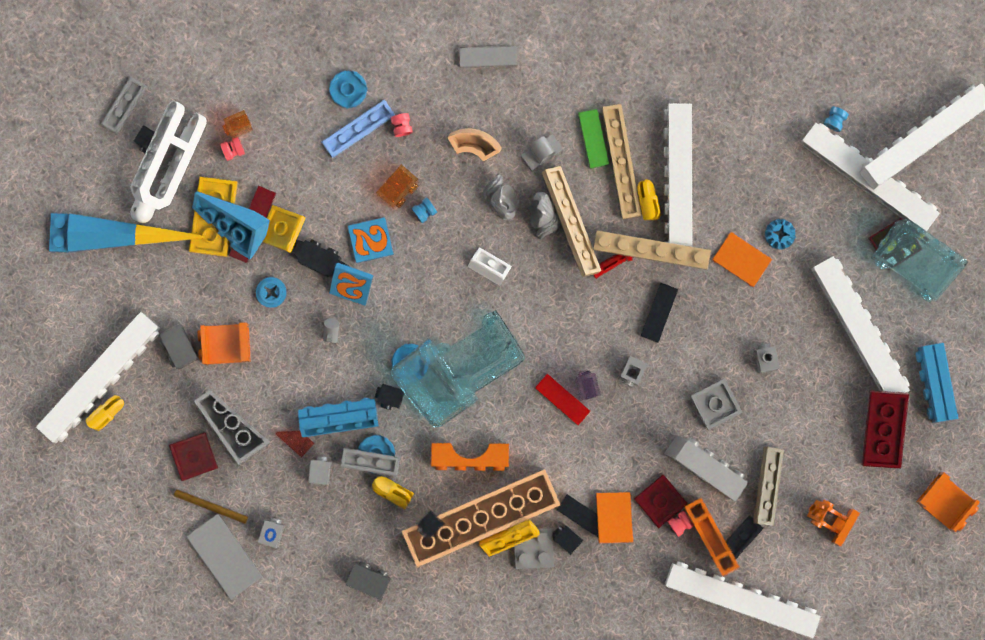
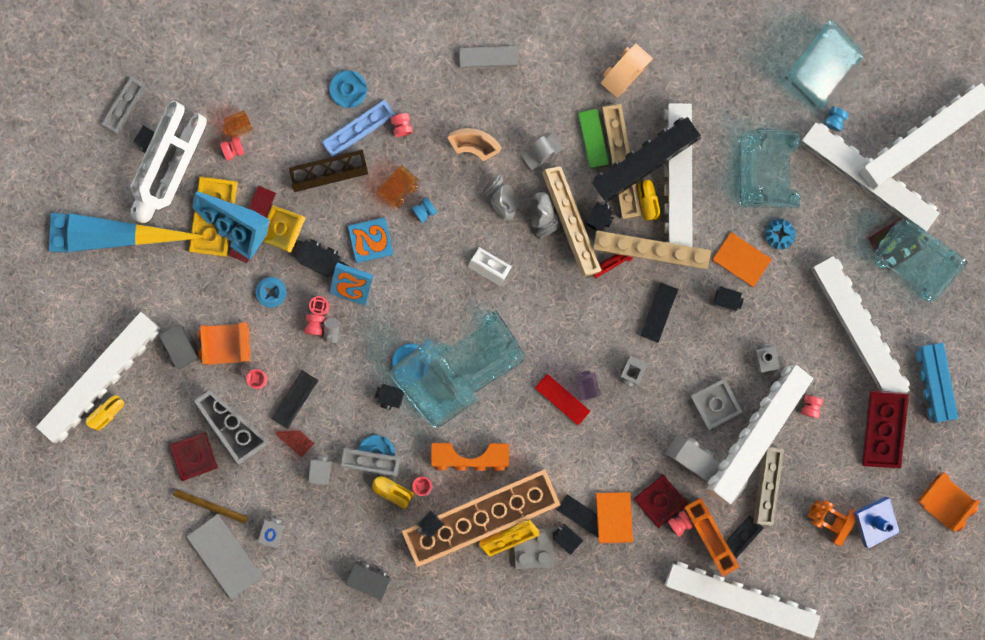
dark azure brick [298,398,379,437] -> none
none -> coral wheel [246,369,267,389]
none -> black tile [271,370,319,429]
none -> dark brown fence [288,149,368,192]
none -> coral wheel [304,314,325,336]
none -> coral wheel [309,296,329,316]
none -> coral wheel [412,477,432,496]
none -> black brick [585,202,614,231]
none -> black brick [592,117,701,203]
none -> light nougat brick [601,44,653,98]
none -> white brick [706,365,814,504]
none -> black brick [713,286,744,313]
none -> clear light blue windscreen [739,128,800,209]
none -> clear light blue windscreen [780,19,864,111]
none -> coral wheel [800,395,824,418]
none -> tile [854,496,900,548]

